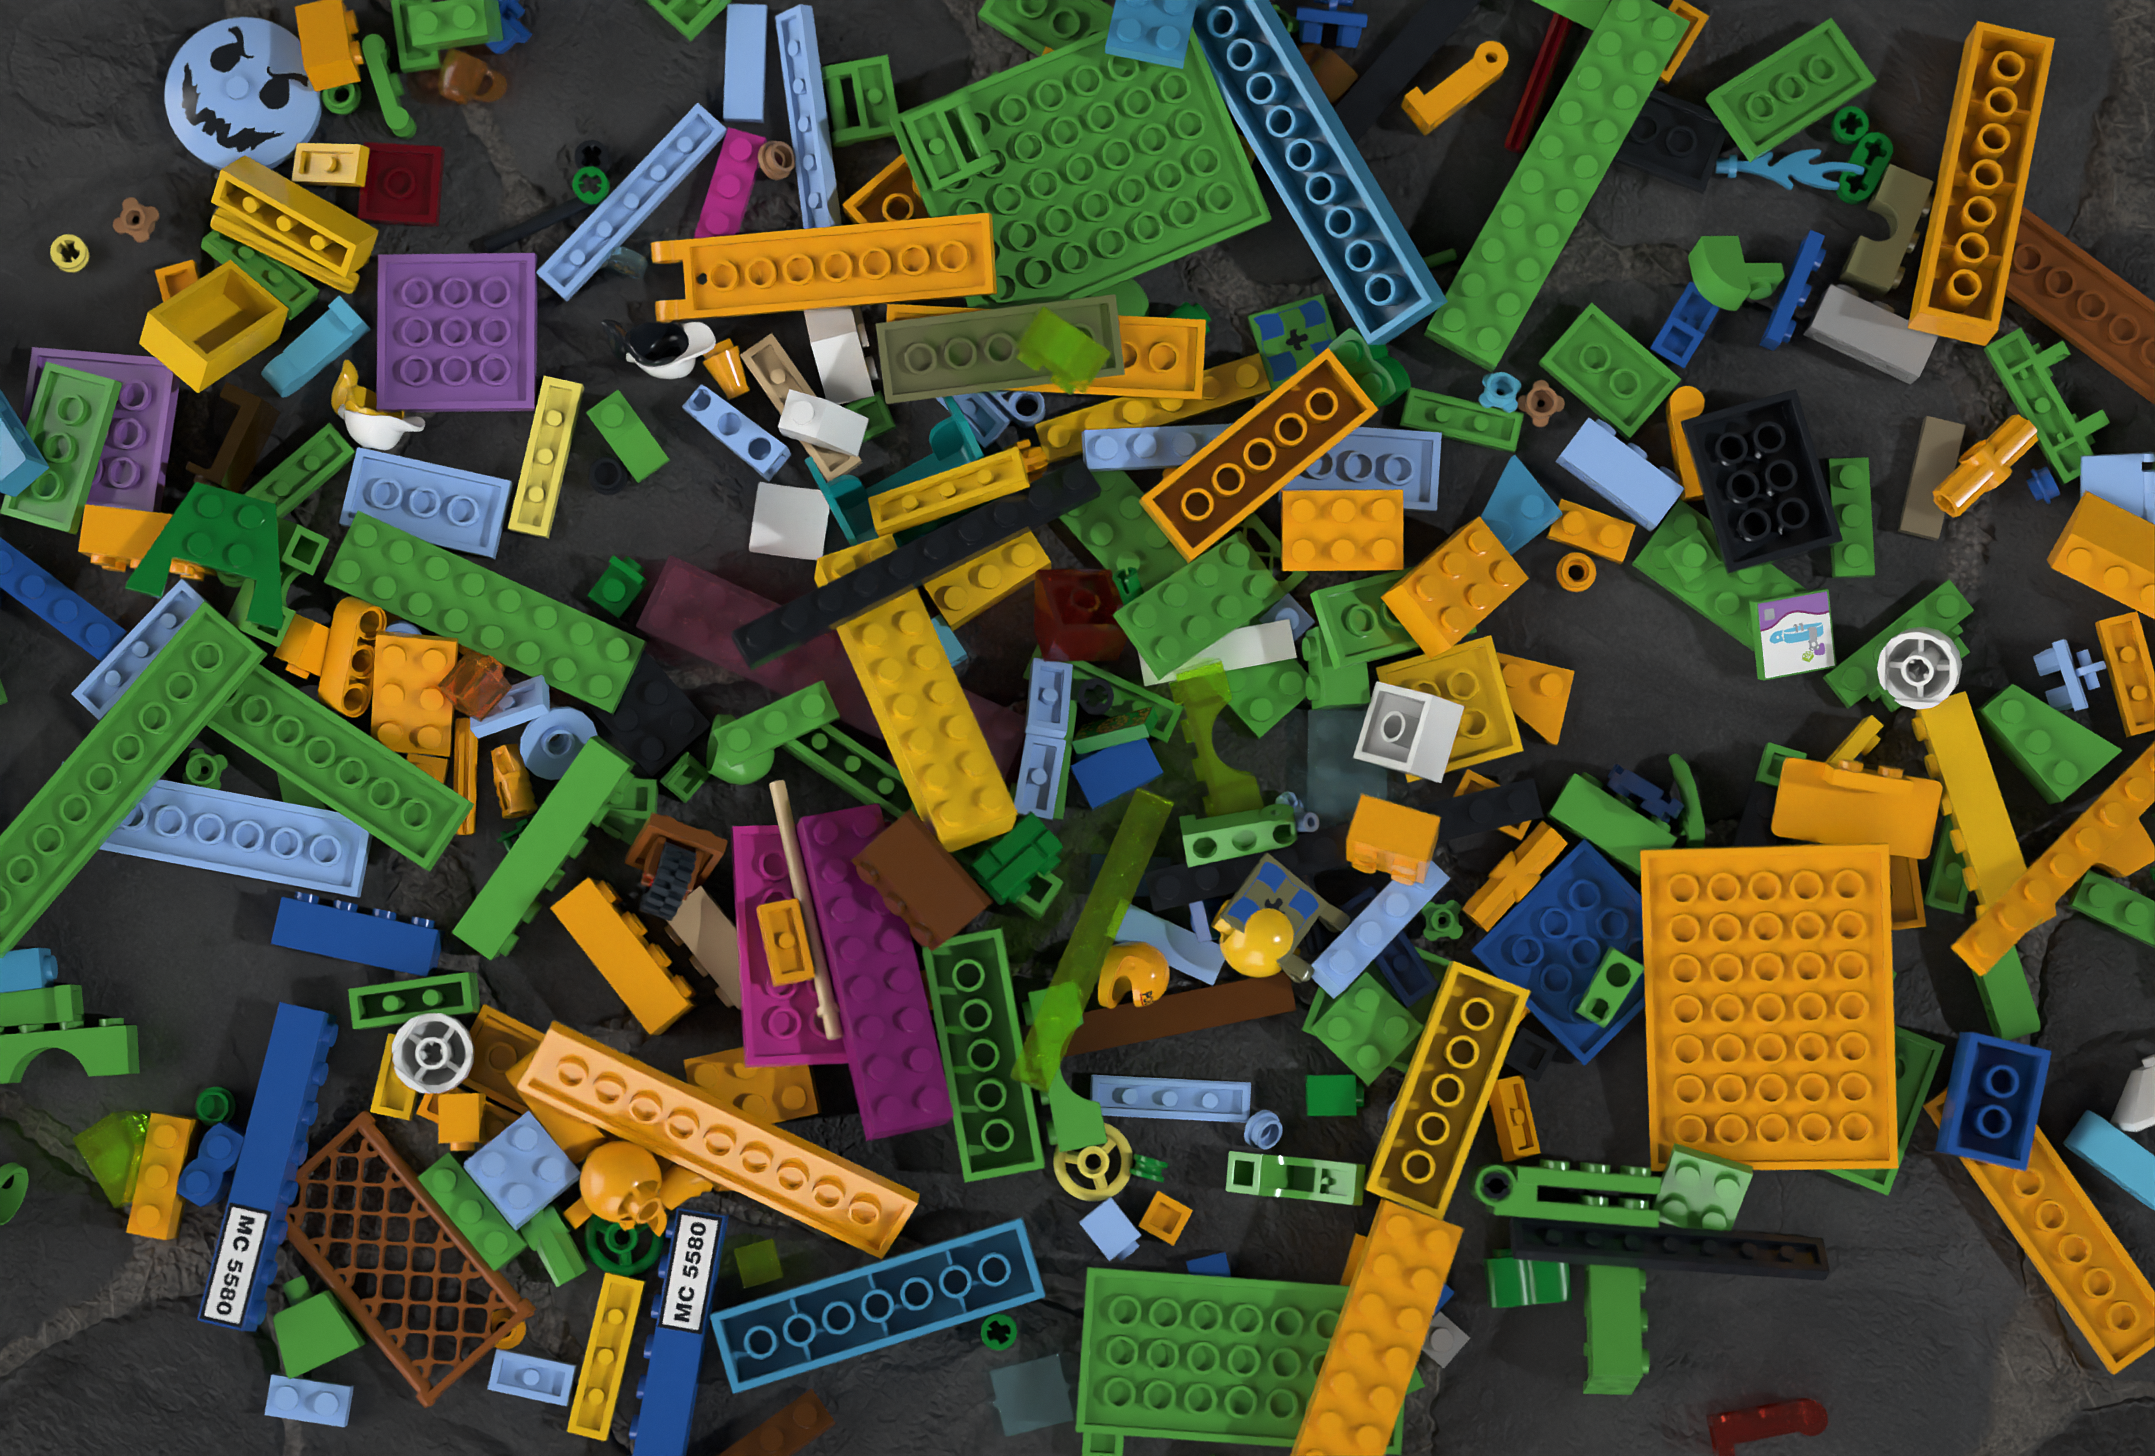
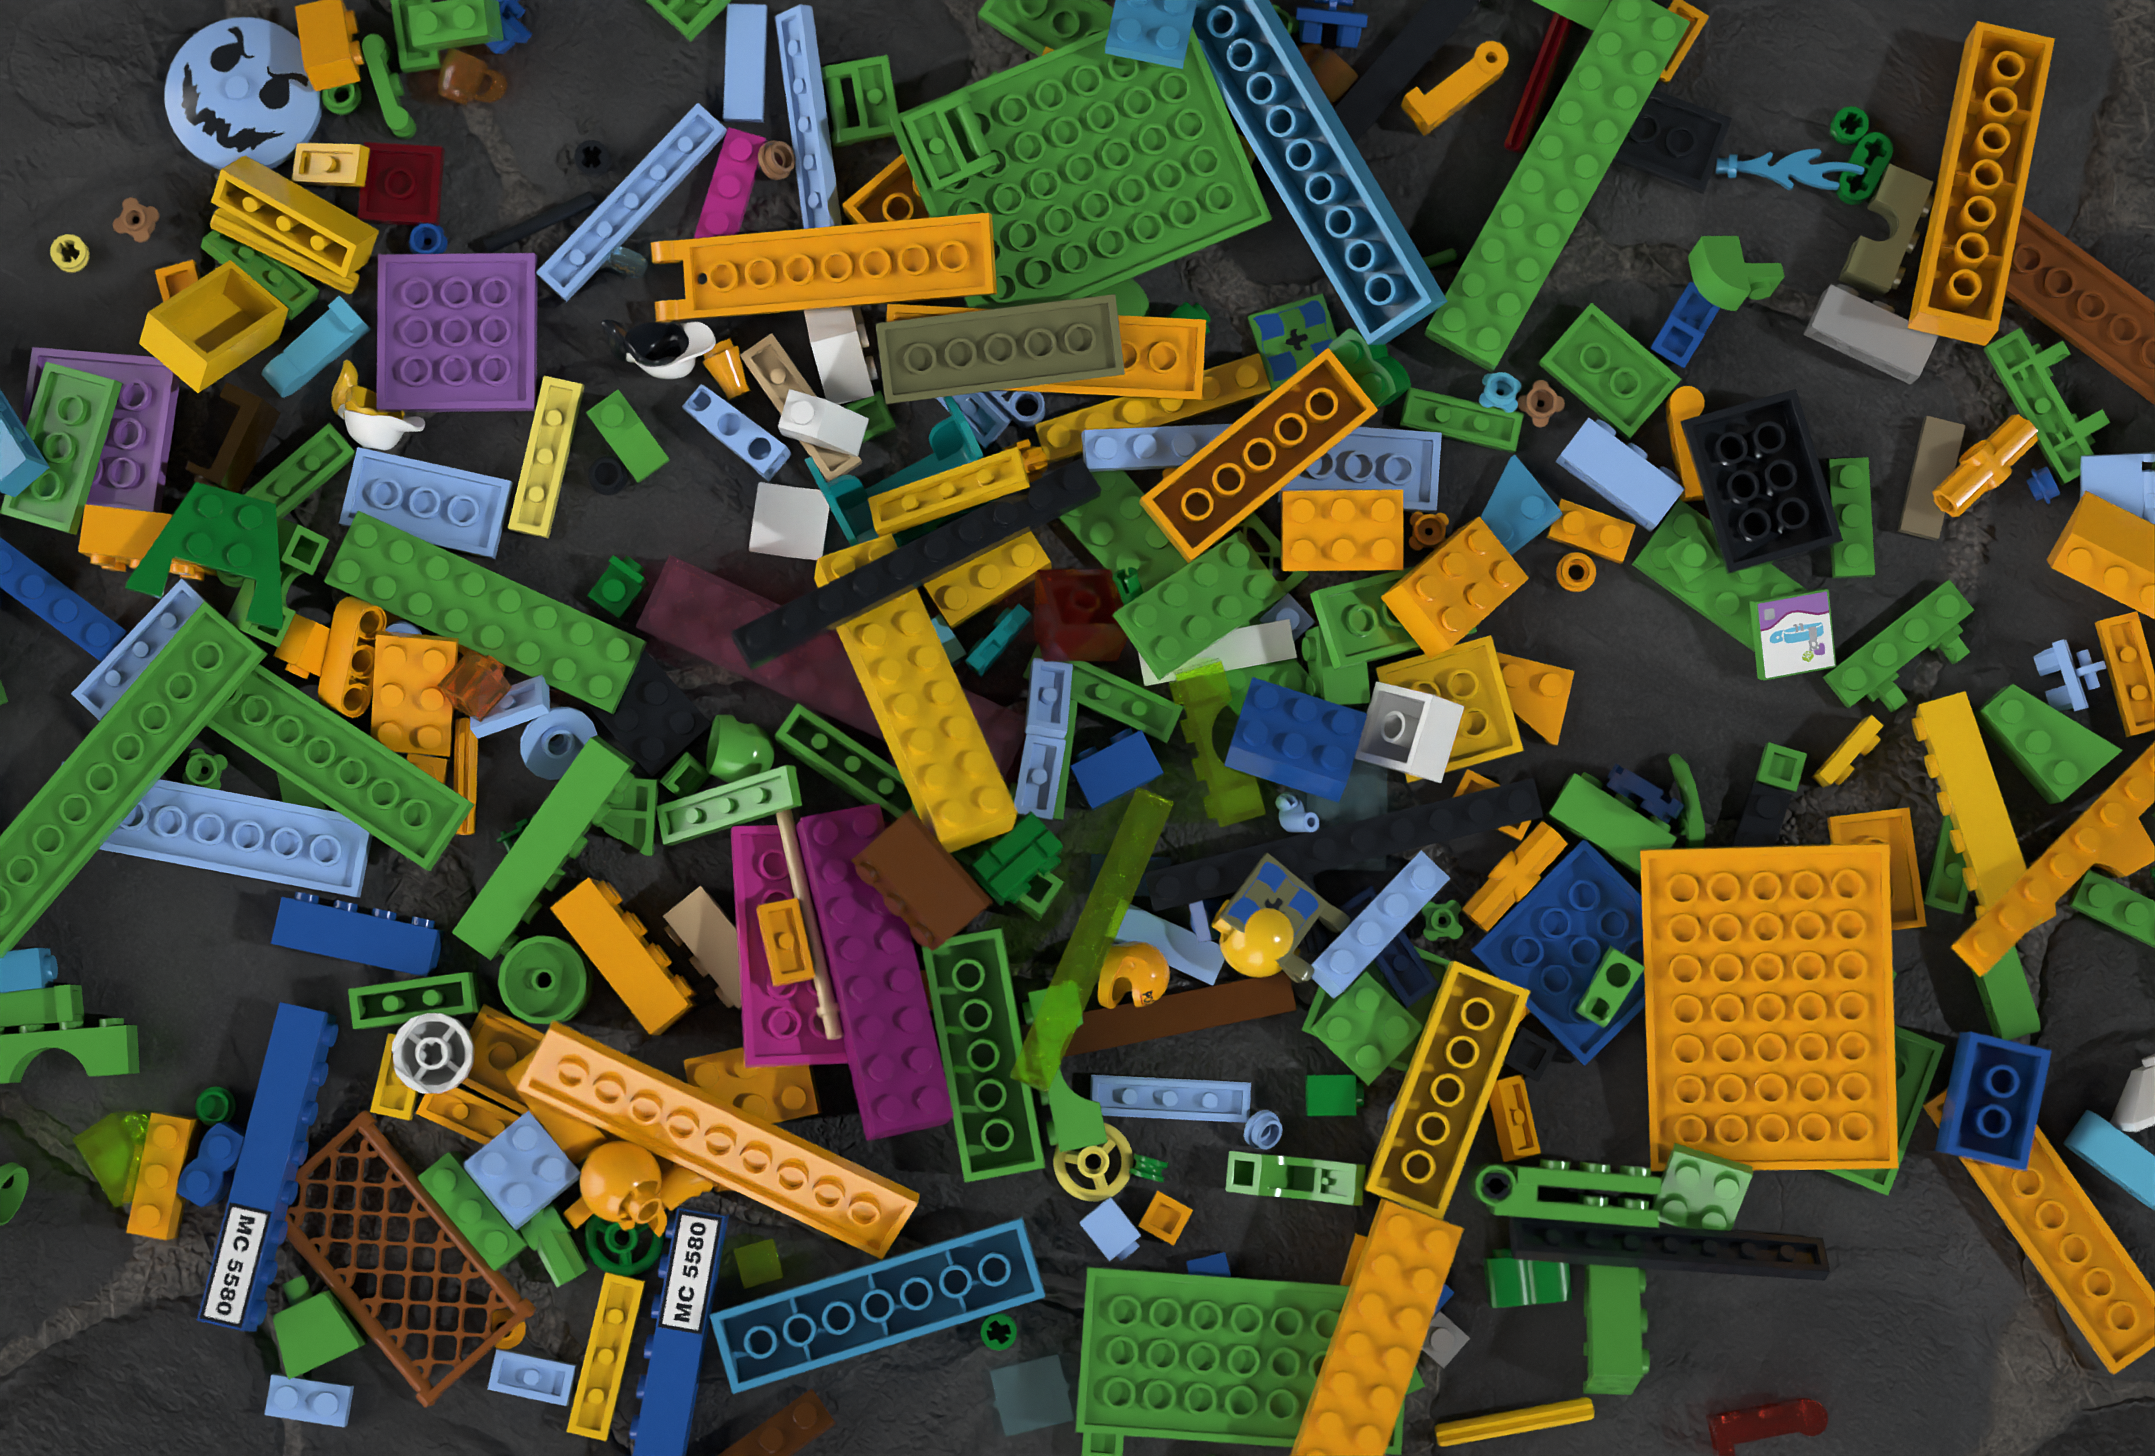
light orange brick [438,1093,486,1151] -> none
light orange hinge [491,744,538,819] -> none
green bush [572,166,610,205] -> none
plate [624,812,728,921] -> none
bright green plate [713,680,840,769] -> none
clear neon green brick [1013,306,1112,395] -> none
green tile [1072,706,1158,754] -> none
black bush [1078,678,1114,715] -> none
bright green leg [1179,804,1298,867] -> none
light orange brick [1346,794,1440,885] -> none
bright green plate [1705,18,1876,163] -> none
blue plate [1759,230,1826,351] -> none
light orange bracket [1771,757,1943,859] -> none
white cylinder [1877,626,1962,709] -> none
none -> blue plate [409,223,448,254]
none -> bright green wheel [498,936,595,1024]
none -> bright green plate [656,765,802,846]
none -> teal wing [966,604,1032,678]
none -> blue brick [1224,677,1367,803]
none -> light orange plate [1409,512,1449,551]
none -> yellow axle [1435,1397,1594,1447]

